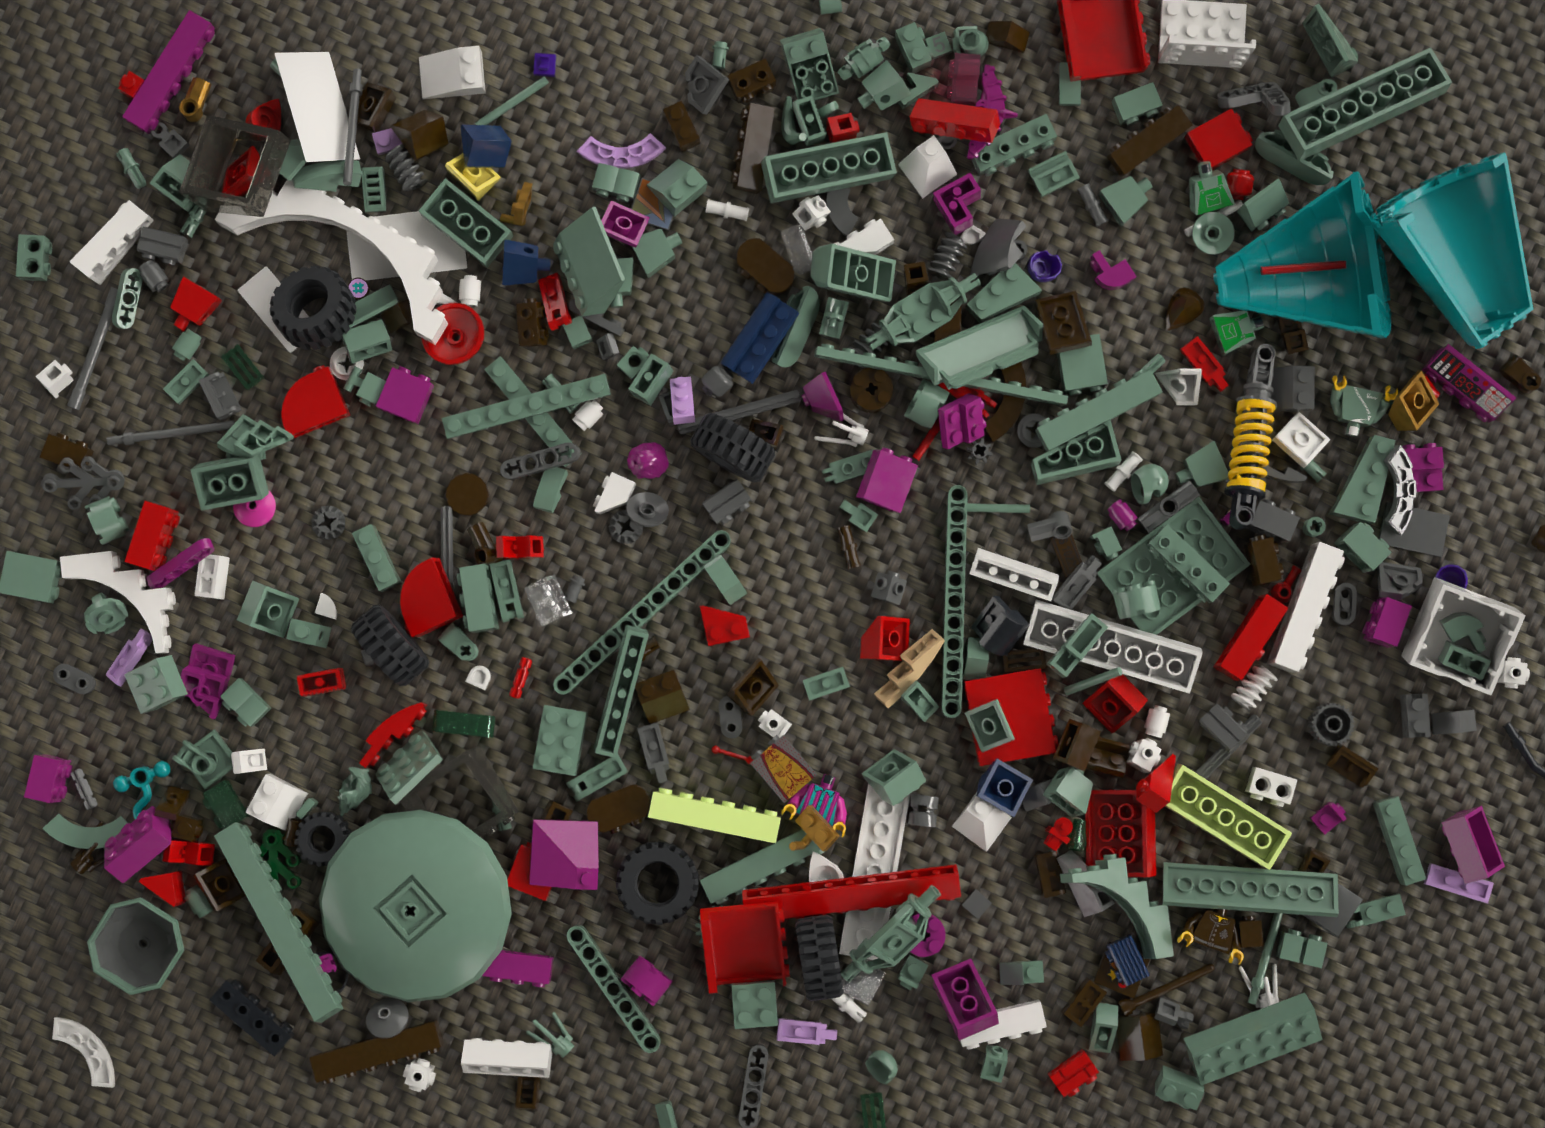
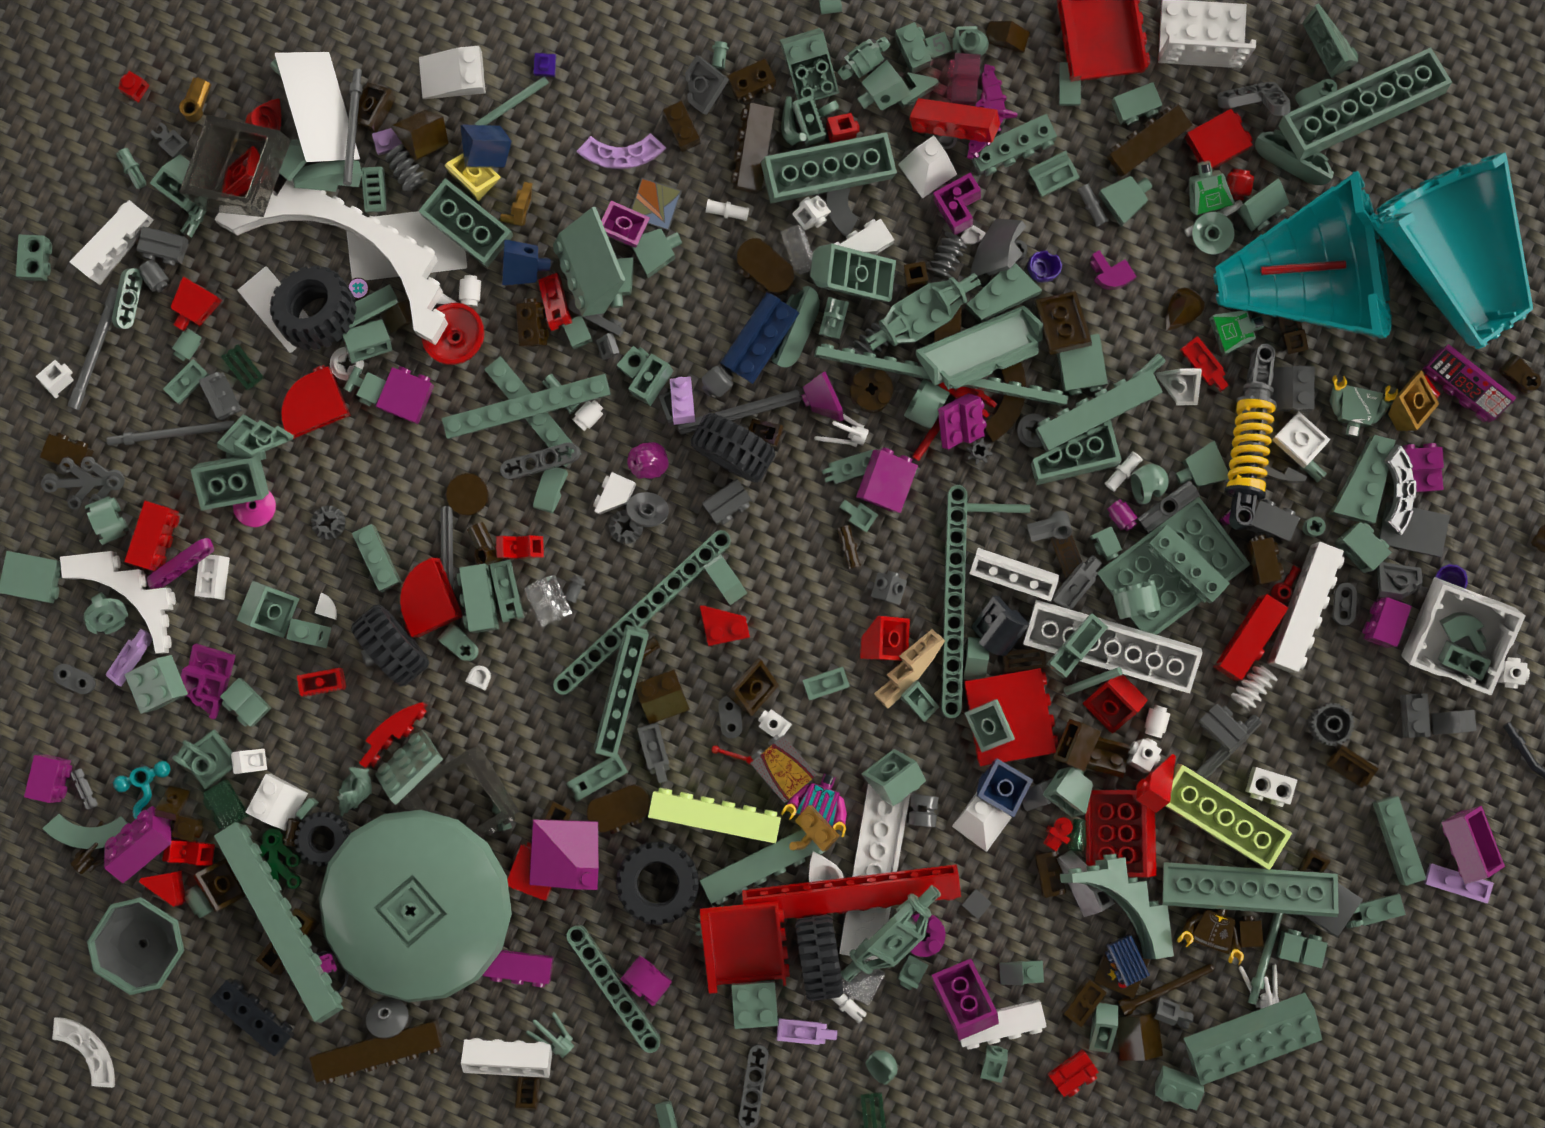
magenta brick [122,10,215,134] -> none
white brick [403,1058,436,1092] -> none
clear green beam [432,710,496,738] -> none
red axle [509,657,532,699] -> none
sand green brick [532,705,588,776] -> none
sand green brick [592,163,640,203] -> none
sand green slope [647,159,707,217] -> none
magenta bracket [1310,802,1347,835] -> none

